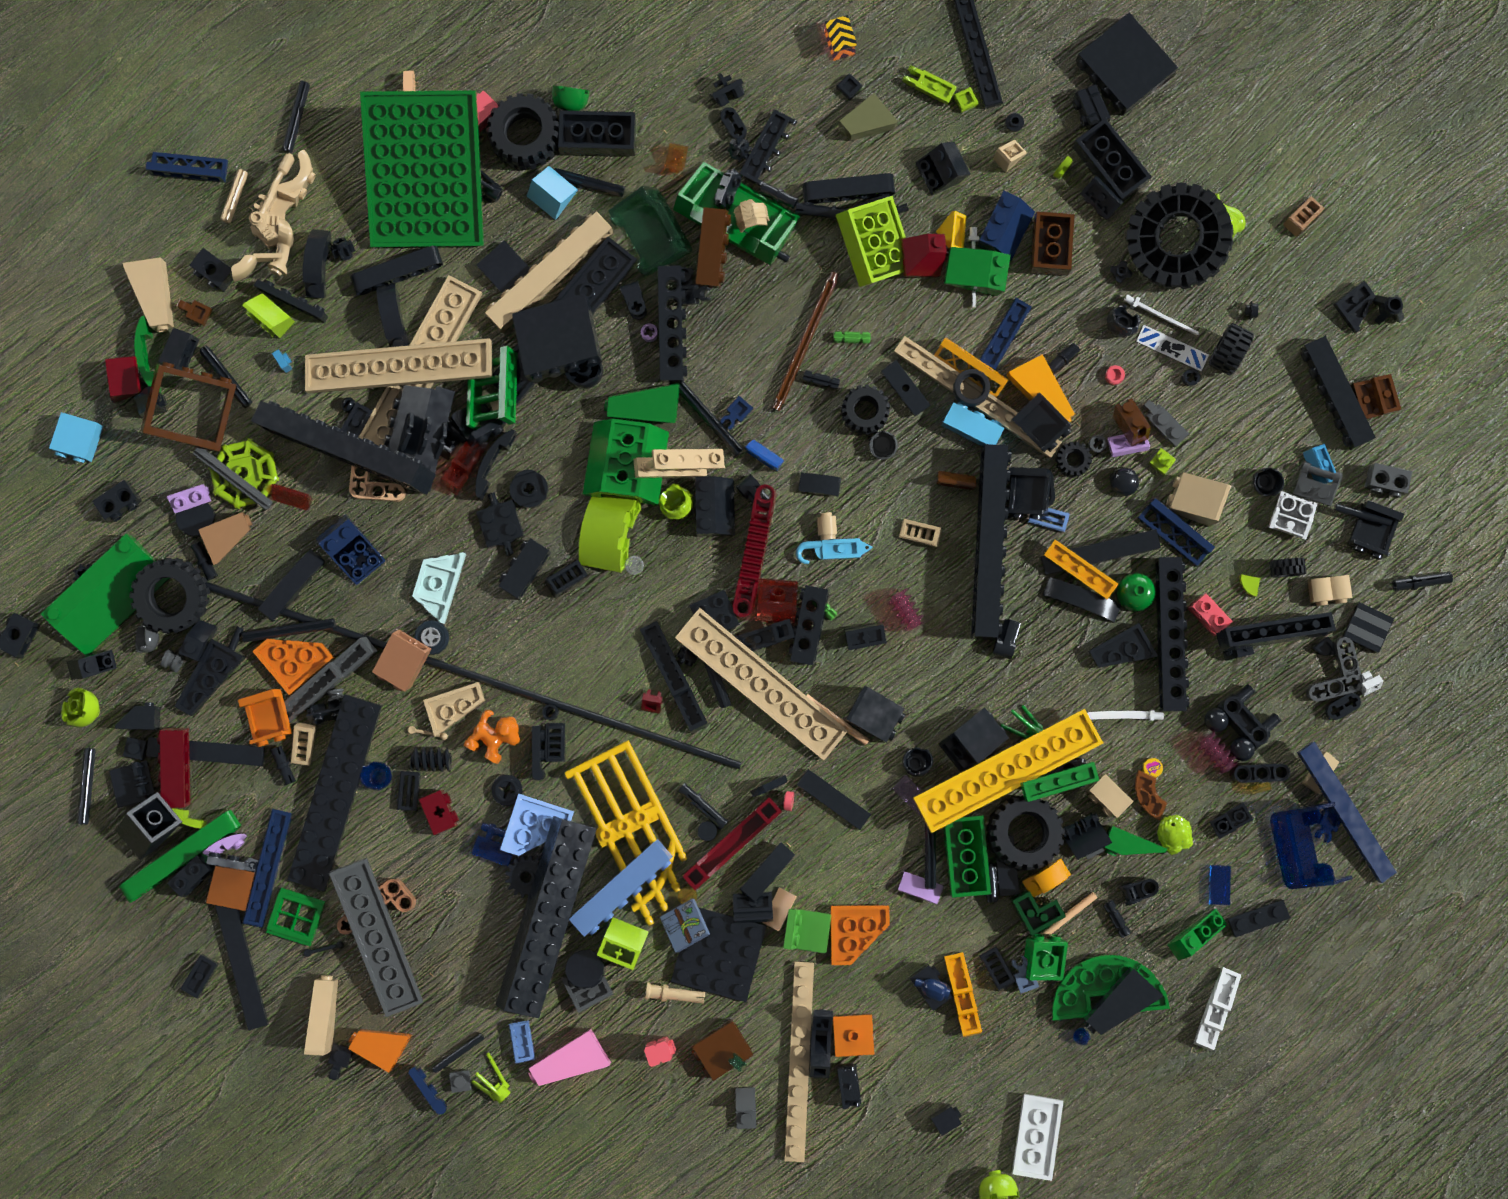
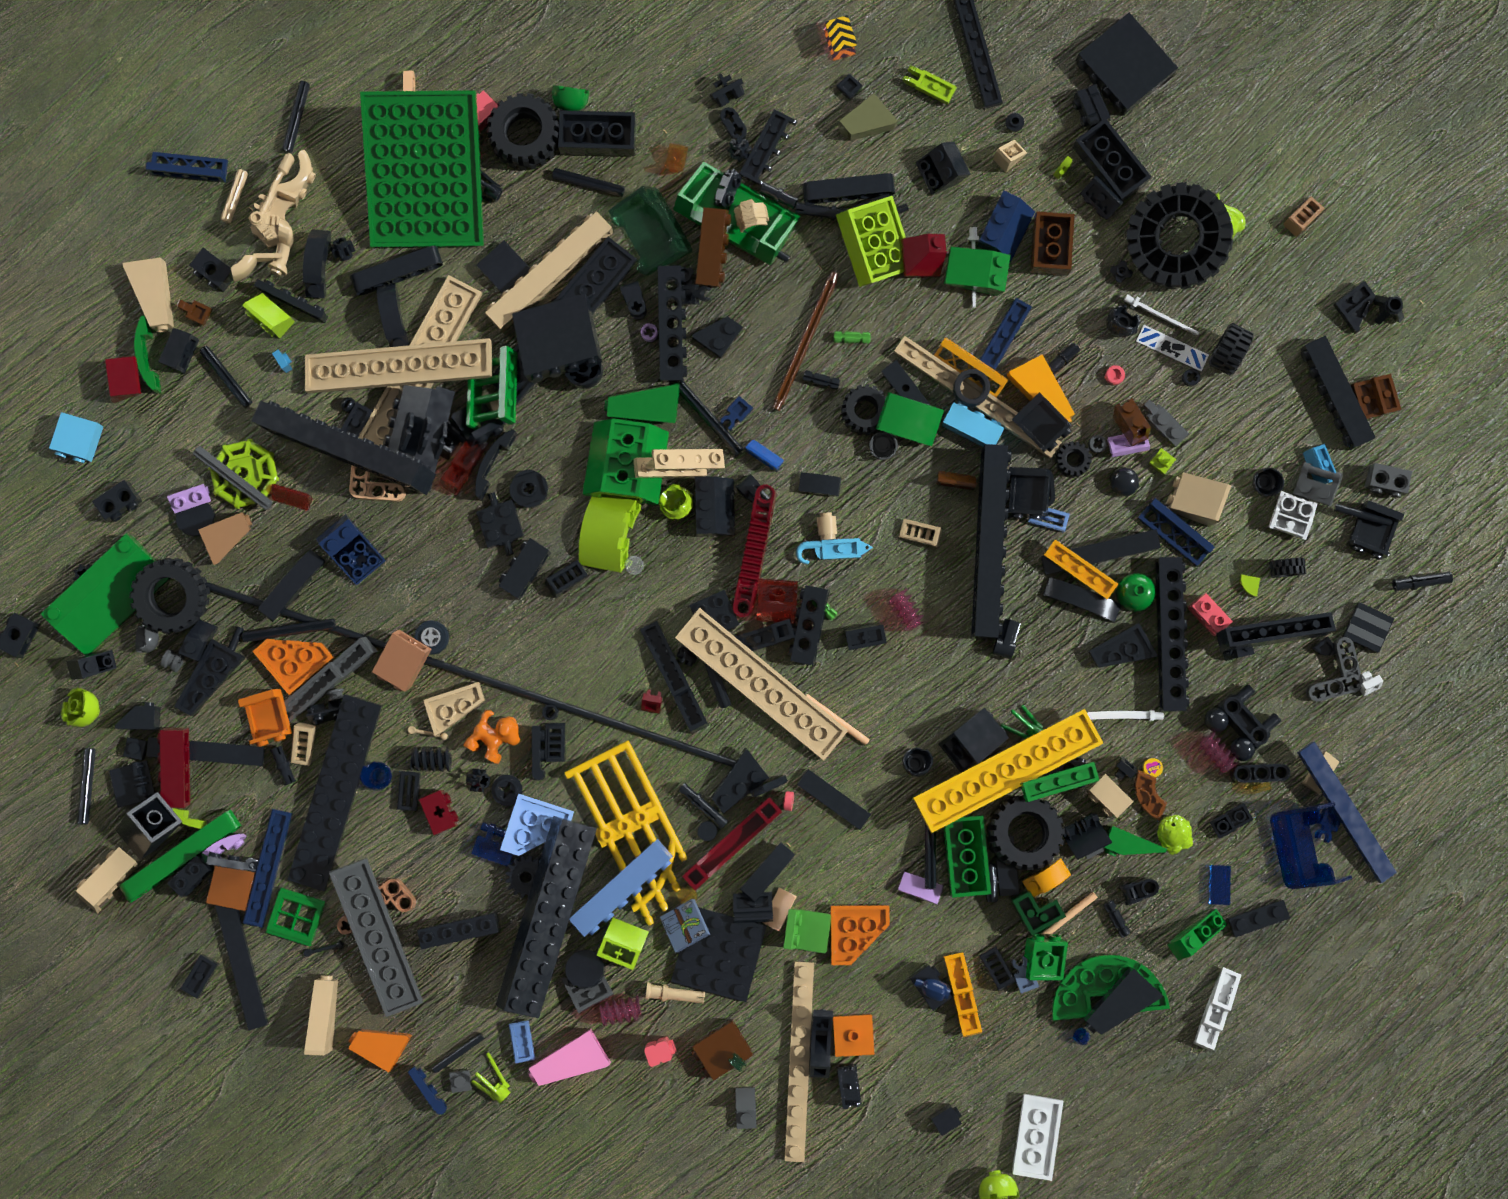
black slope [134,386,167,417] -> none
reddish brown window [140,362,236,451] -> none
black pin [190,541,218,581] -> none
black plate [328,1043,353,1081] -> none
light aqua wing [412,552,466,624] -> none
medium azure slope [527,166,578,220] -> none
black slope [845,686,906,743] -> none
slope [892,775,924,818] -> none
yellow slope [936,211,967,248] -> none
lime tile [953,87,979,113] -> none
black plate [1245,301,1258,320] -> none
tan brick [1307,575,1352,606] -> none
black beam [1325,693,1361,720] -> none
none -> tan wedge [76,847,138,914]
none -> black brick [417,912,501,950]
none -> black gear [466,769,490,792]
none -> clear pink piece [600,996,642,1027]
none -> black wing [692,316,743,359]
none -> black wing [711,747,769,814]
none -> green slope [876,392,944,446]
none -> black tile [1114,756,1137,781]

